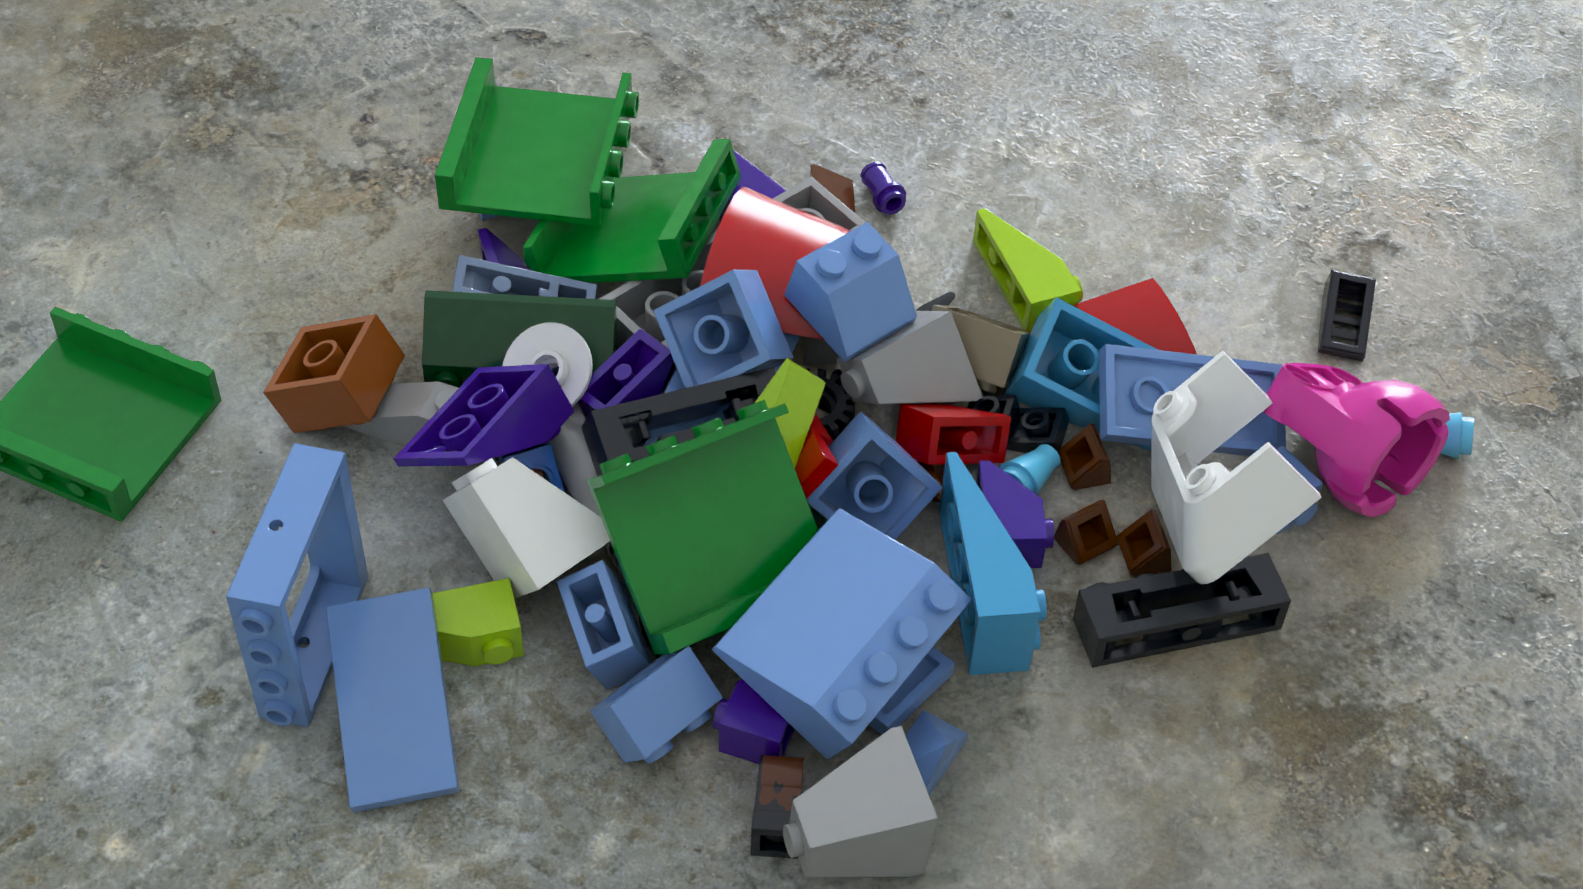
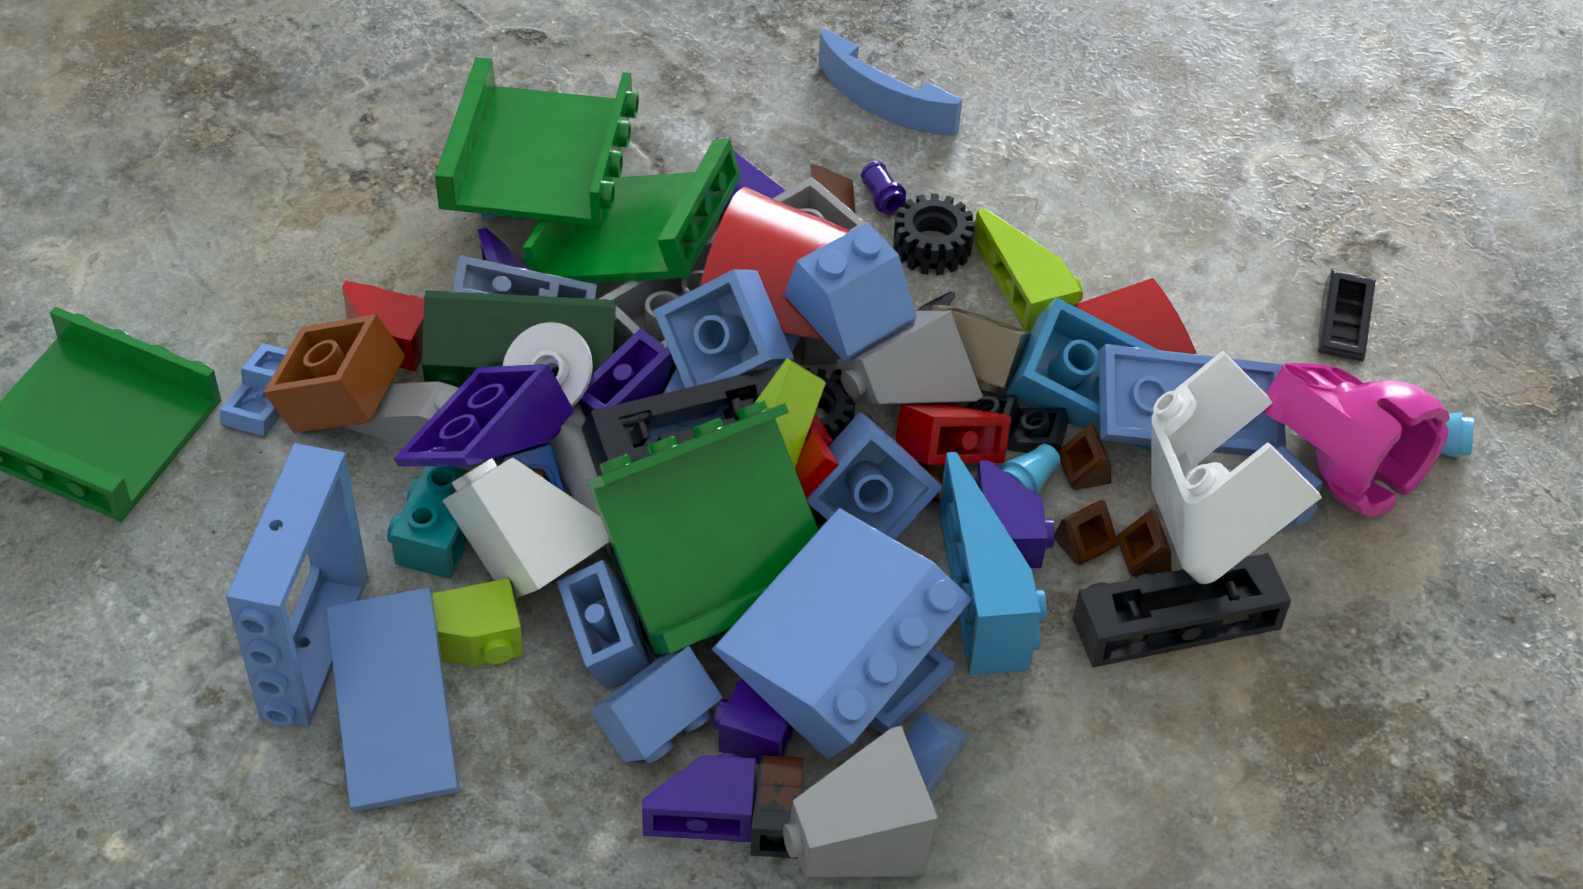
none -> medium blue slope [220,343,288,437]
none -> red slope [342,280,424,371]
none -> teal brick [387,466,470,579]
none -> dark purple slope [642,753,756,842]
none -> medium blue slope [819,28,962,135]
none -> black tyre [893,193,975,275]

